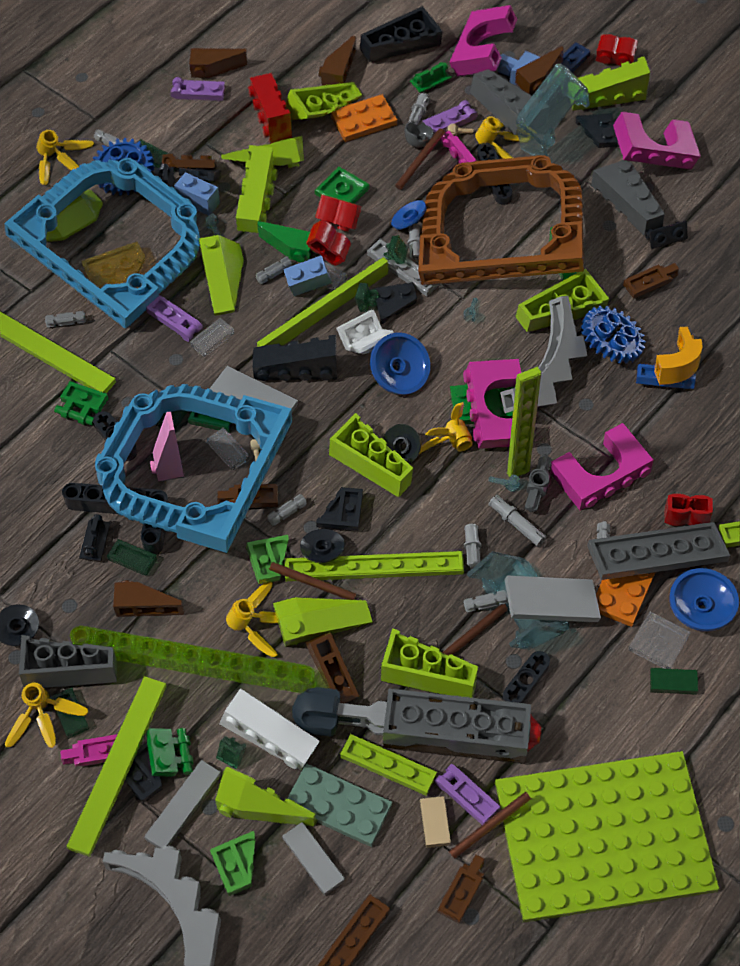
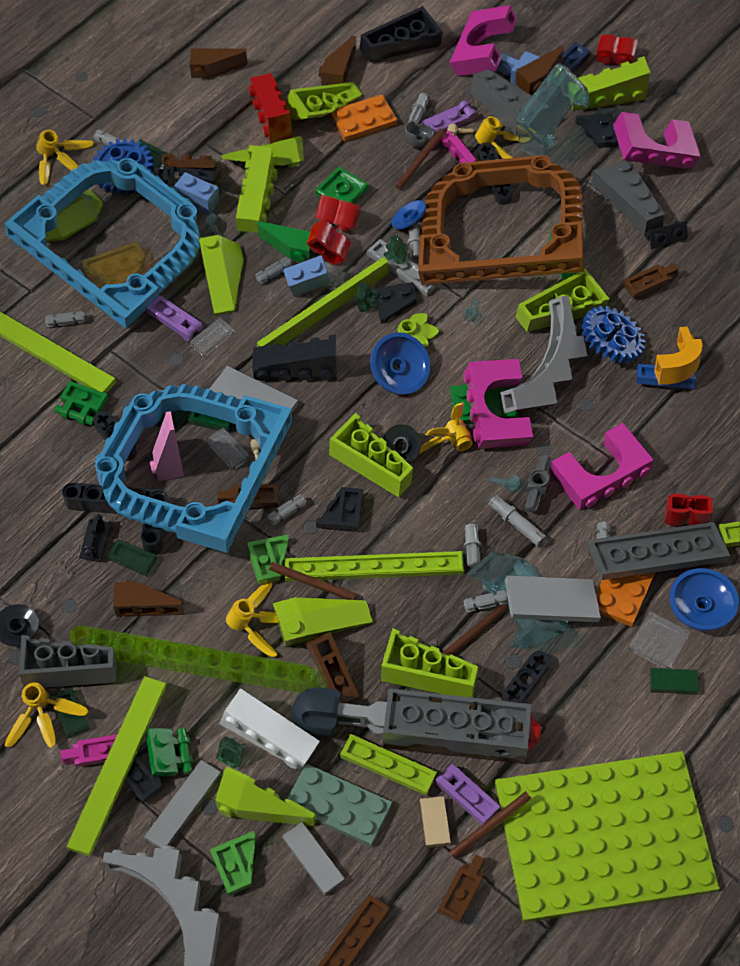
medium lavender plate [171,77,225,101] -> none
black dish [300,529,345,563] -> none
white bracket [336,310,394,354] -> none
green hinge [410,62,451,93] -> none
lime tile [507,367,541,479] -> none
none -> lime plate [398,313,439,348]

